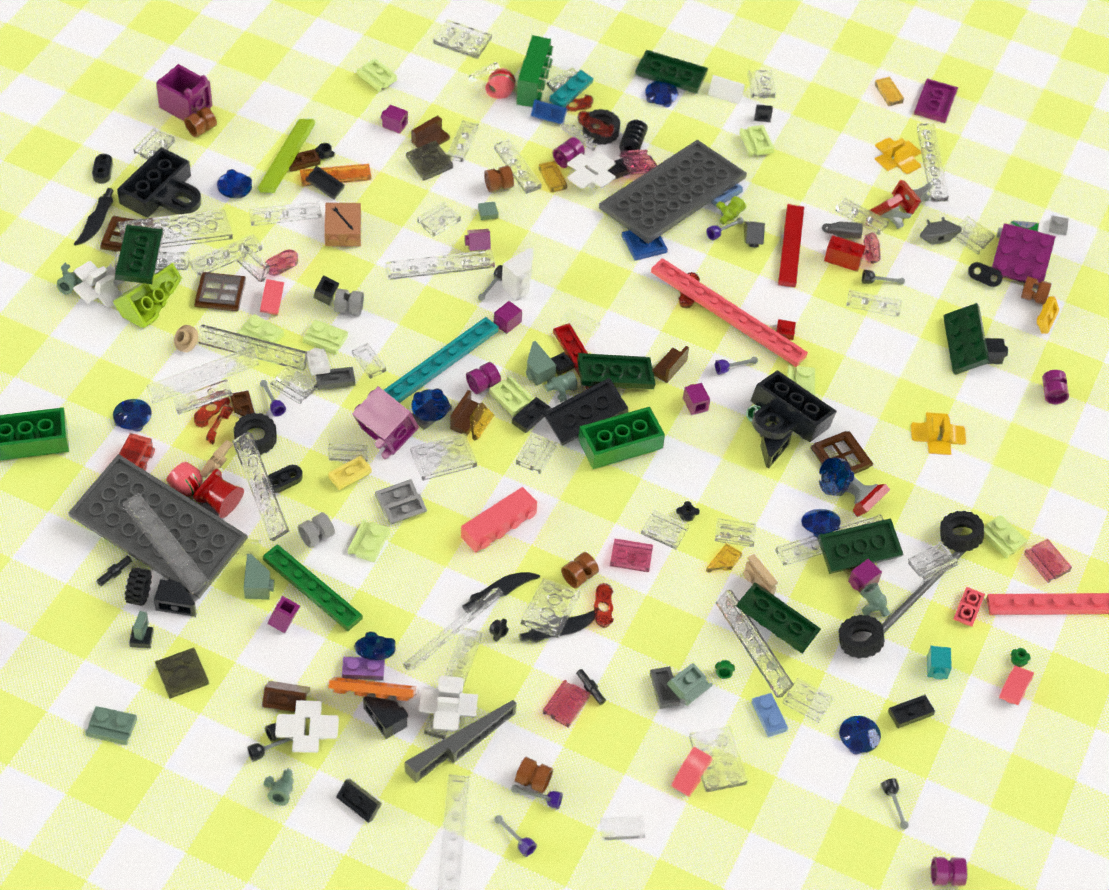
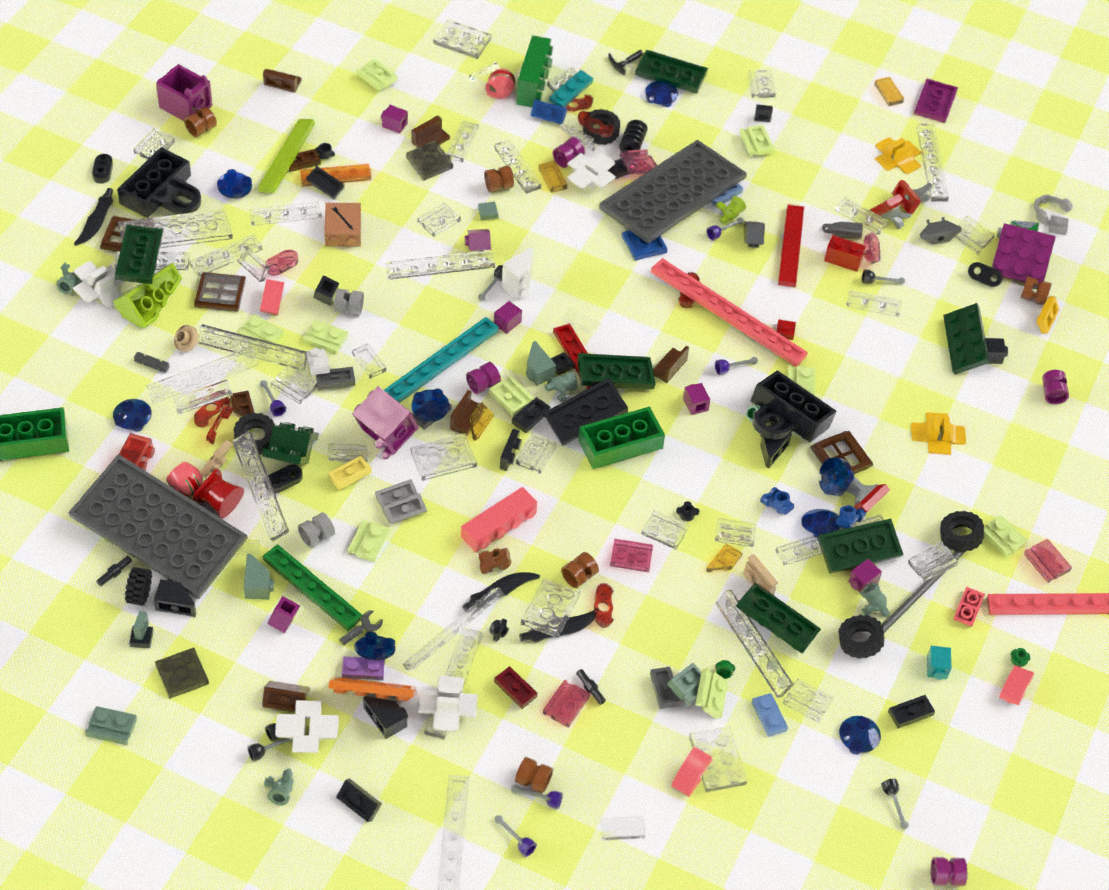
clear plate [122,493,209,595] -> none
dark grey slope [405,700,517,783] -> none
white slope [708,75,745,104] -> none
none -> dark grey axle [134,351,170,373]
none -> dark green bracket [262,422,319,465]
none -> reddish brown panel [263,68,302,93]
none -> dark grey piece [339,610,383,646]
none -> dark orange plate [478,548,511,574]
none -> dark red plate [494,666,538,709]
none -> black plate [500,429,522,471]
none -> black piece [608,49,644,76]
none -> yellowish green plate [695,667,728,719]
none -> blue plate [760,487,794,515]
none -> blue plate [836,505,866,529]
none -> light grey piece [1034,194,1073,223]

